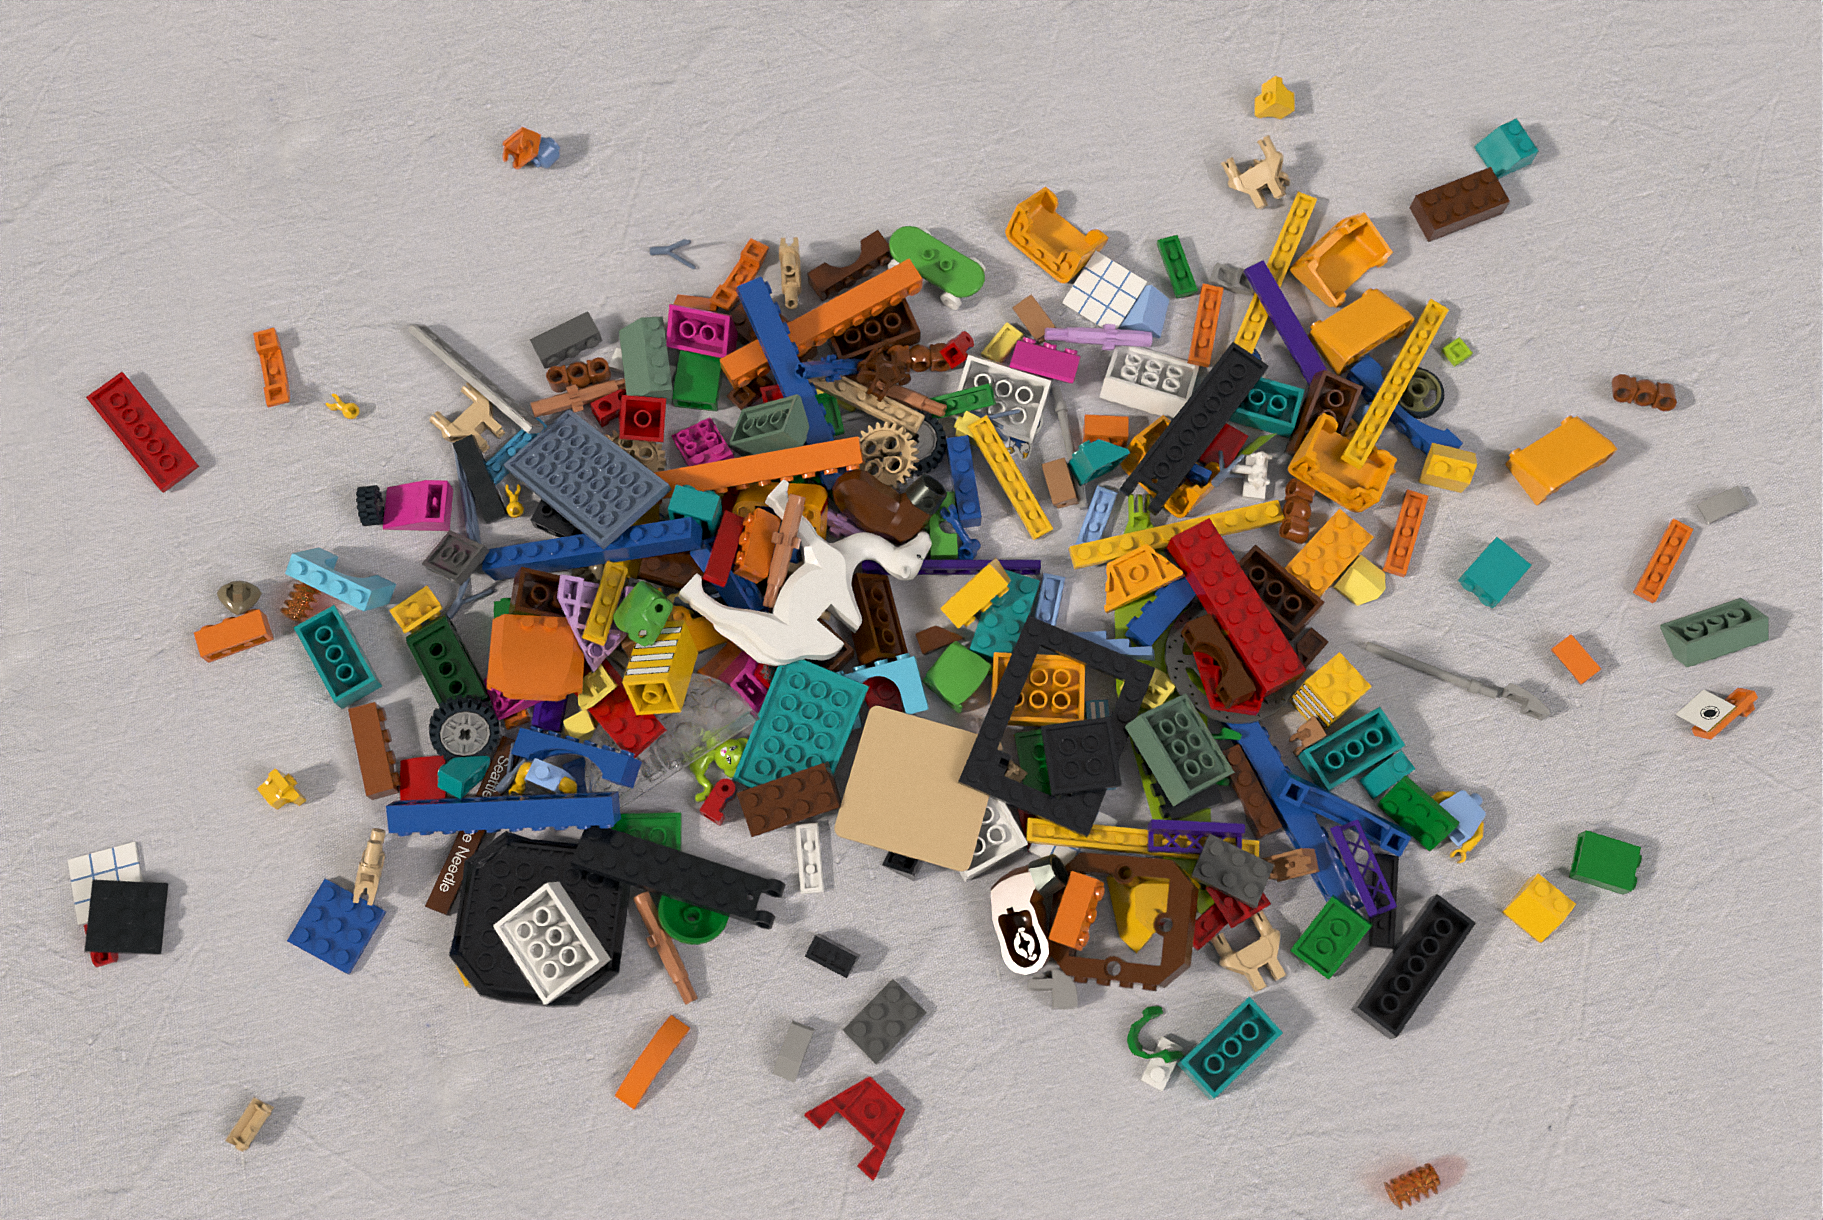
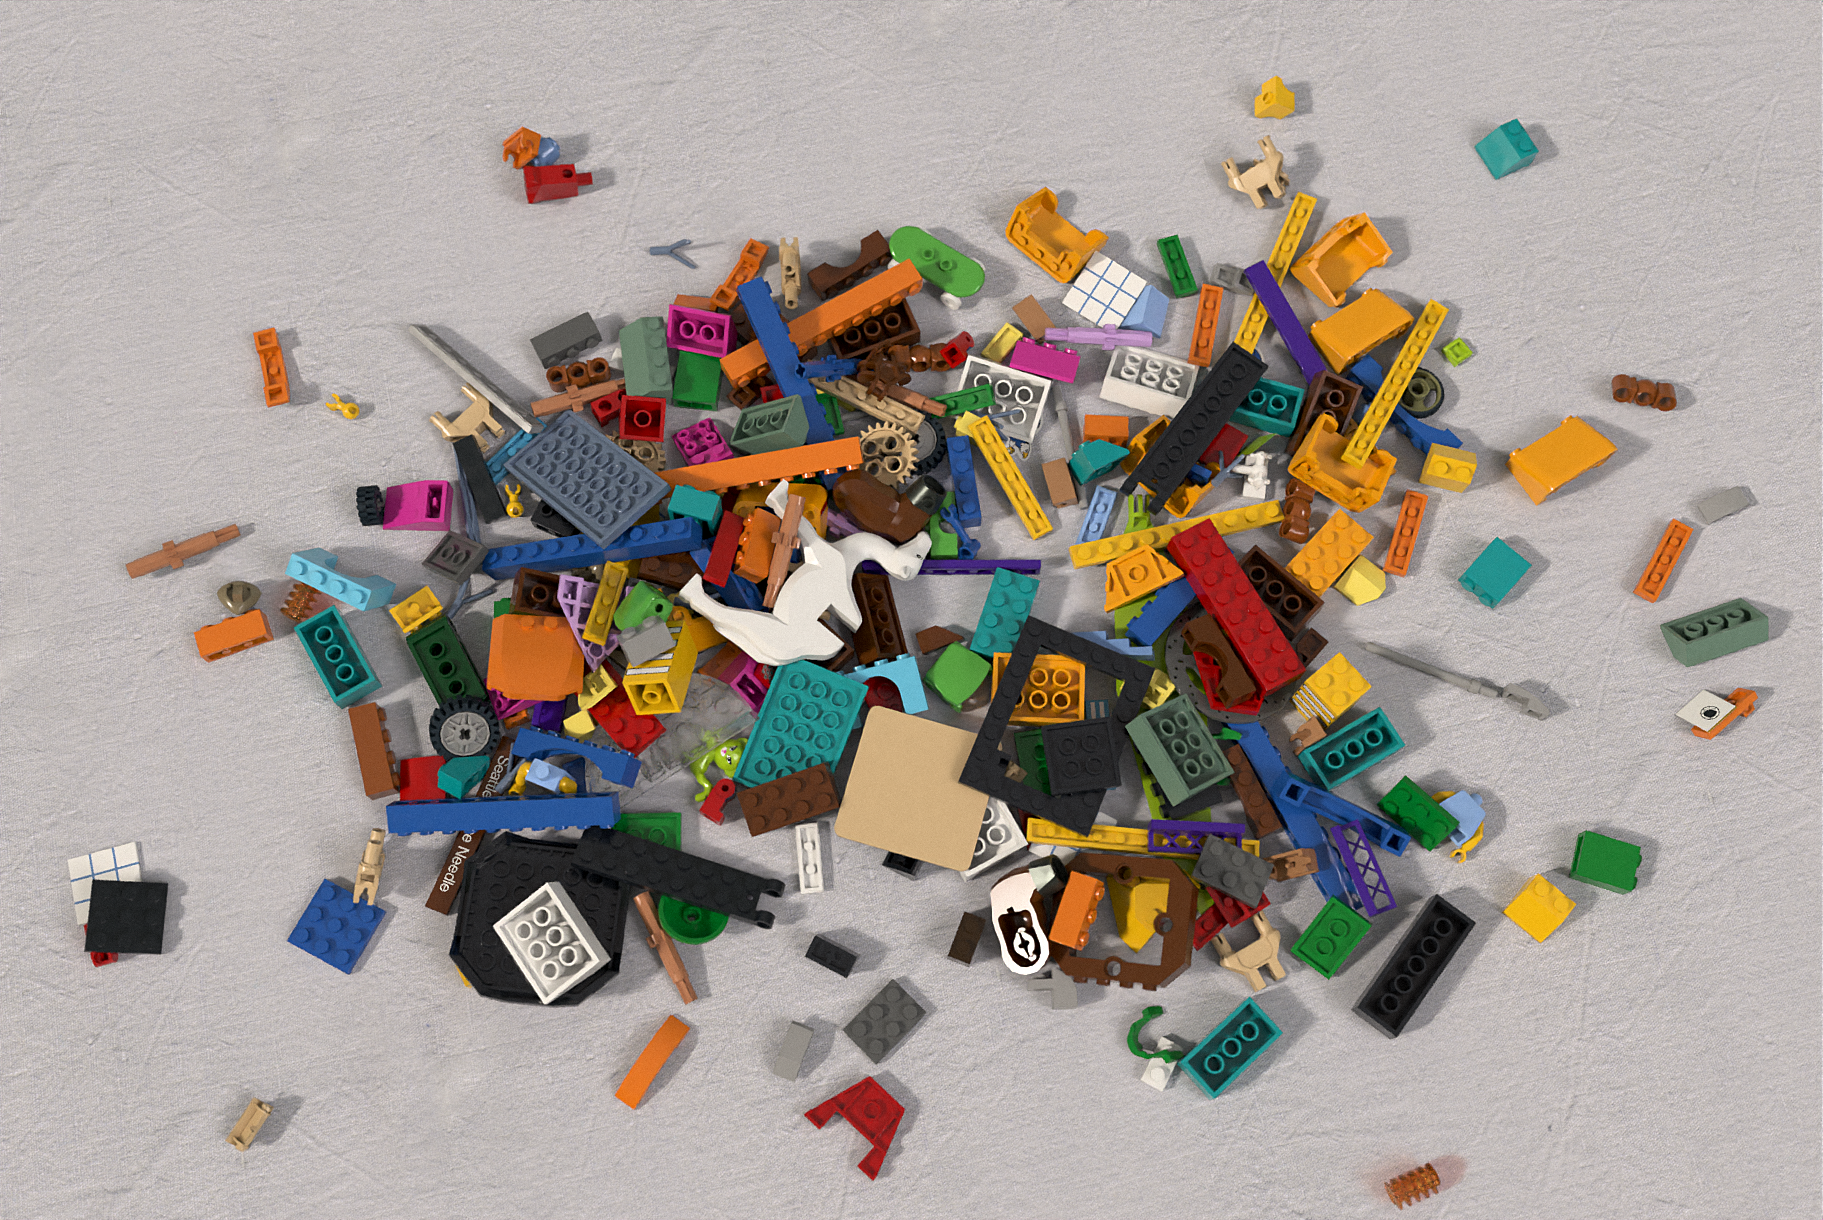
red plate [86,372,200,493] -> none
yellow brick [257,768,306,810] -> none
yellow slope [940,557,1011,629] -> none
light blue tile [1034,573,1065,626] -> none
teal slope [1359,750,1415,799] -> none
black tile [1368,853,1399,950] -> none
reddish brown brick [1409,167,1510,242] -> none
orange hinge [1551,634,1601,685] -> none
none -> nougat piece [125,523,241,579]
none -> red piece [523,164,593,204]
none -> light grey brick [616,615,675,667]
none -> dark brown brick [947,911,986,967]

